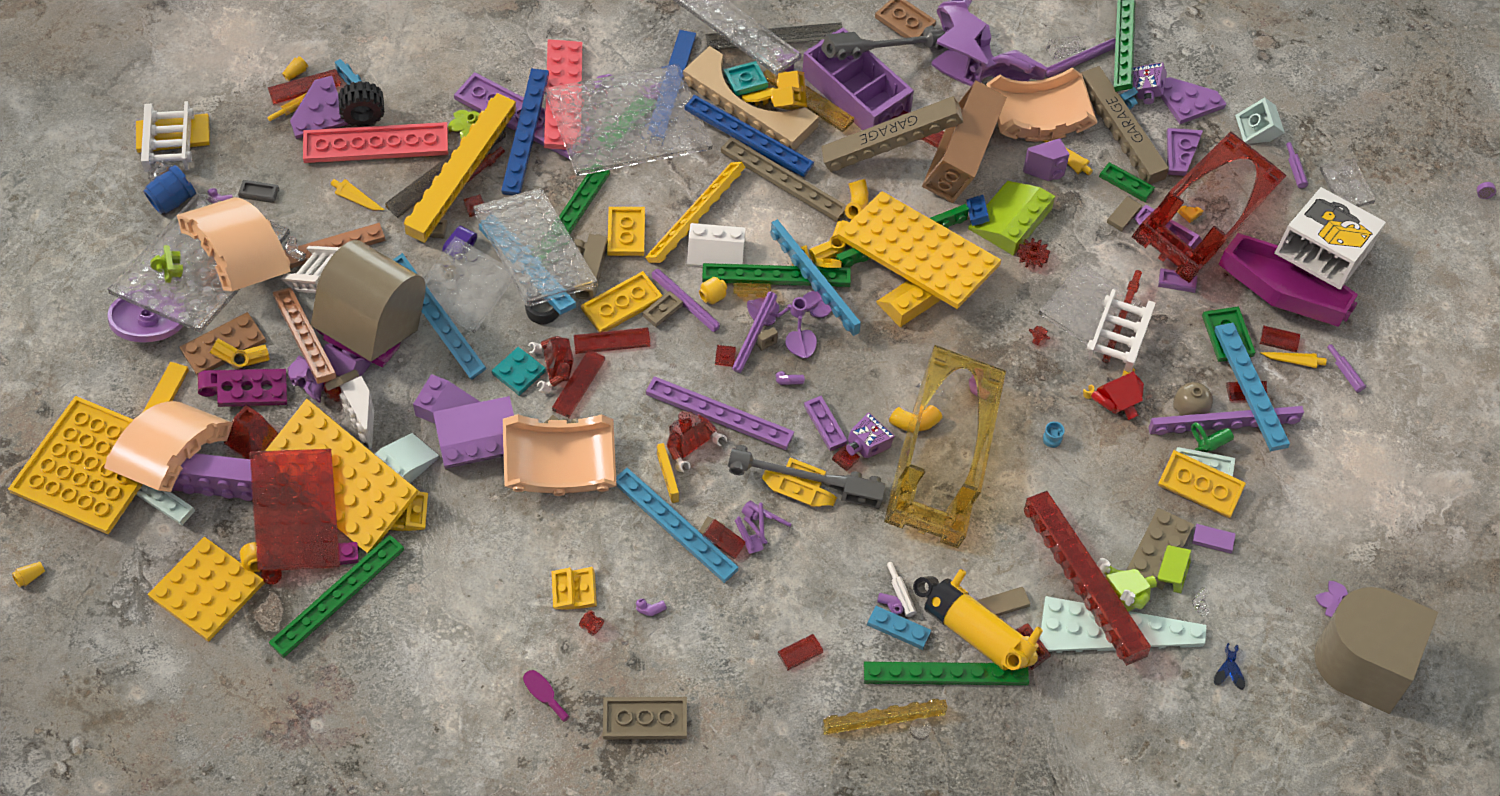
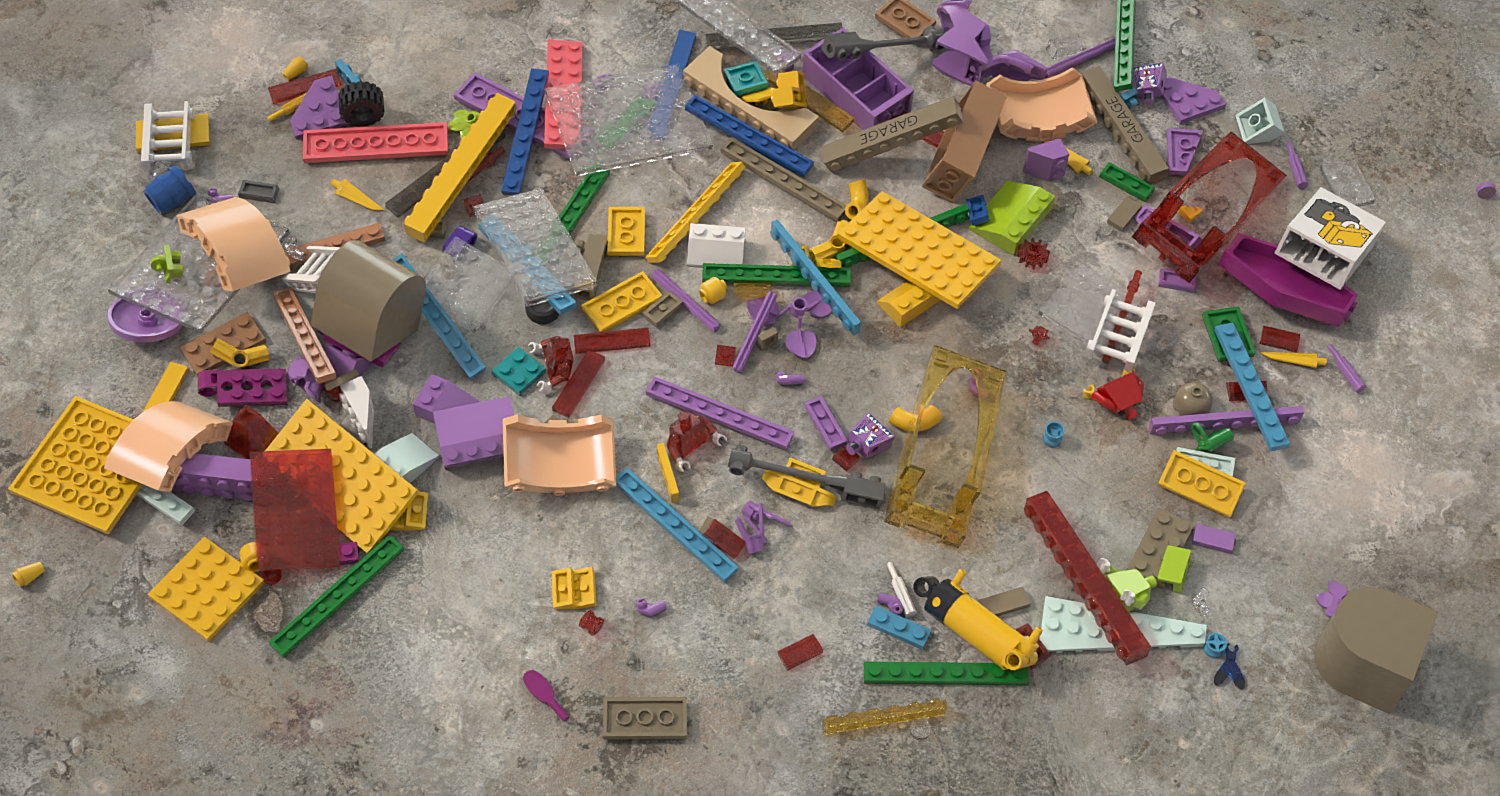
none -> dark azure wheel [1203,633,1227,658]

